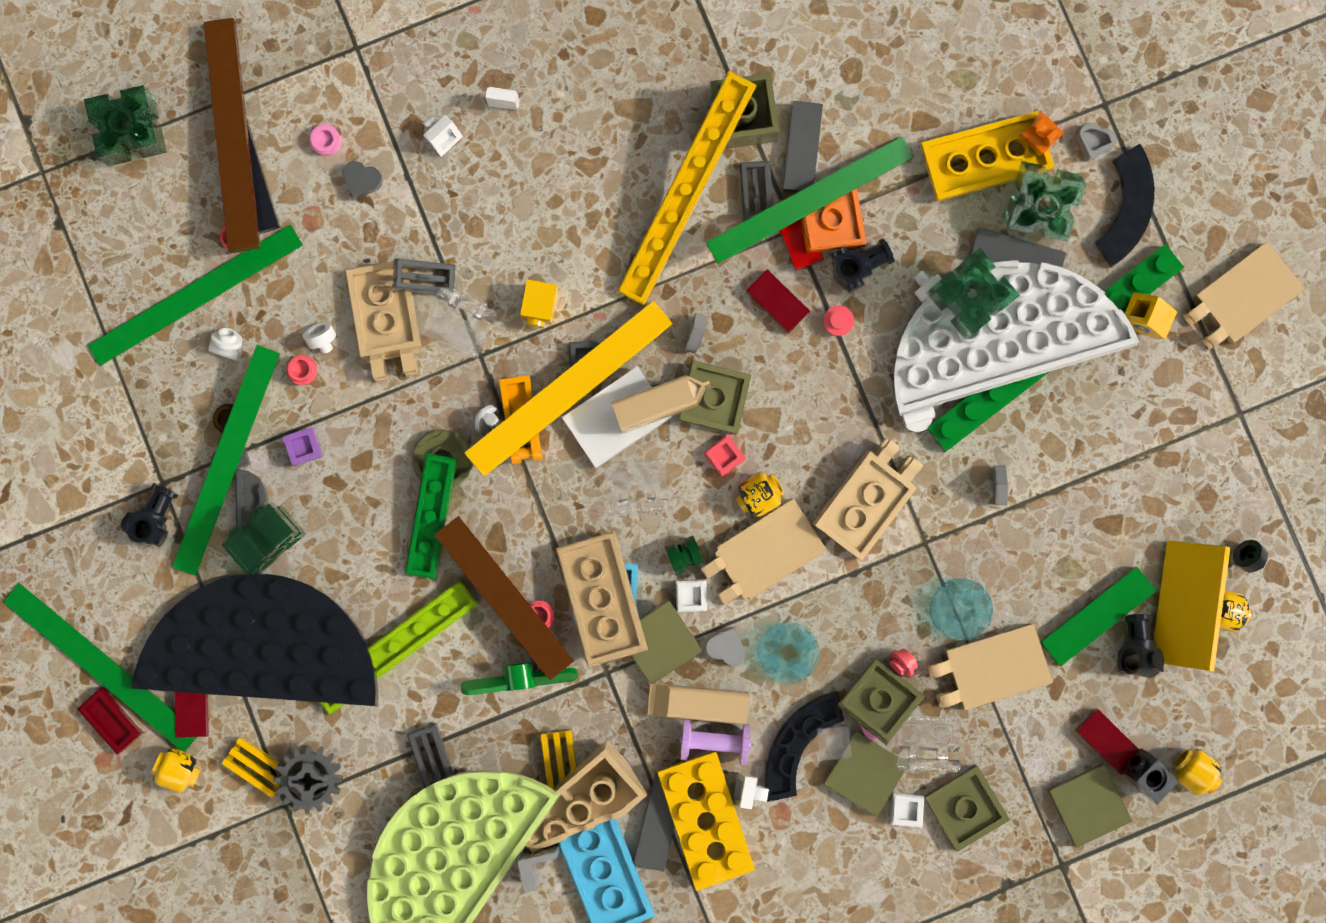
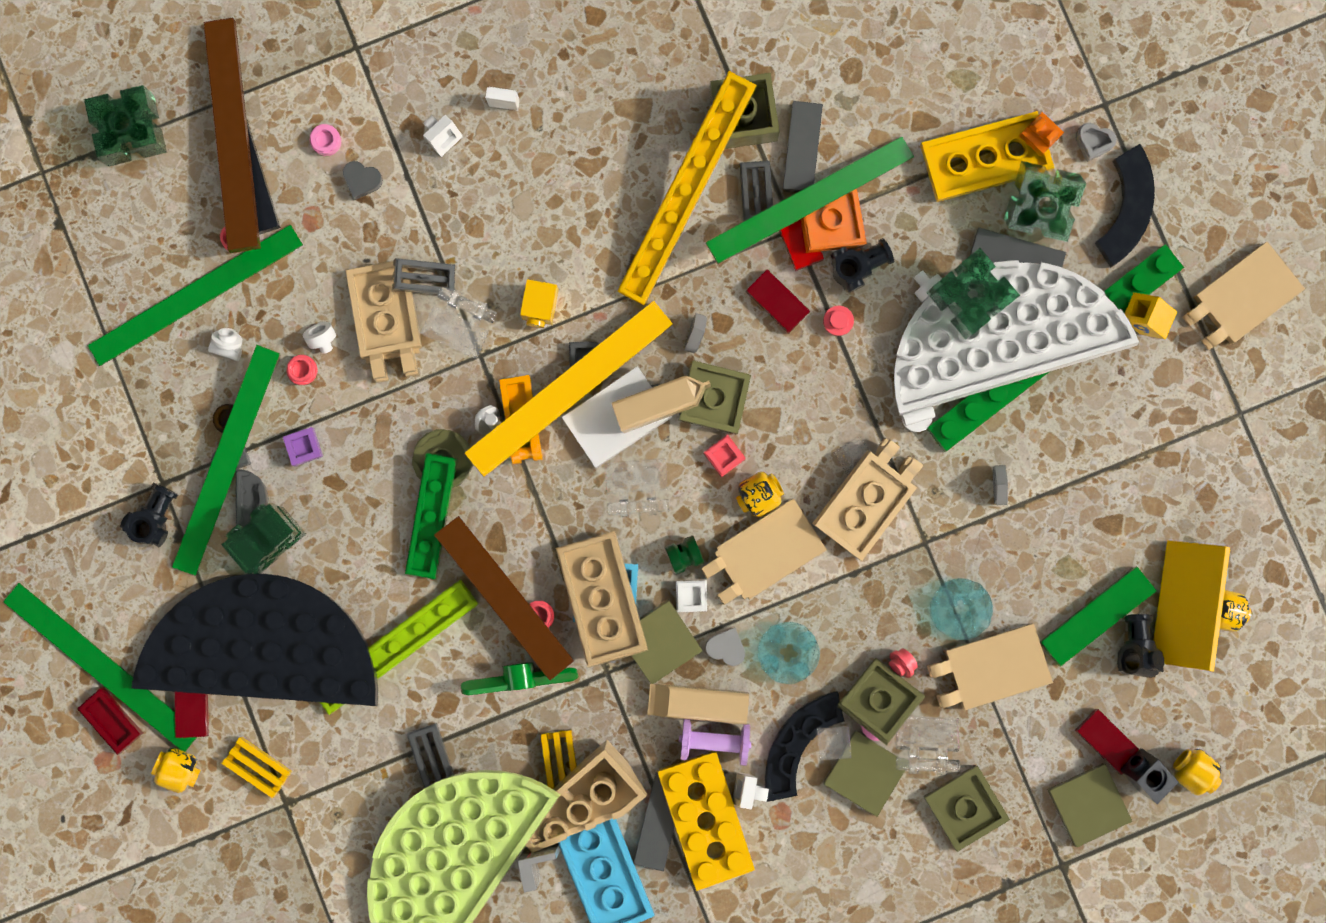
dark grey gear [273,744,343,814] -> none
white tile [890,792,924,828] -> none
black tile [1233,540,1268,573] -> none

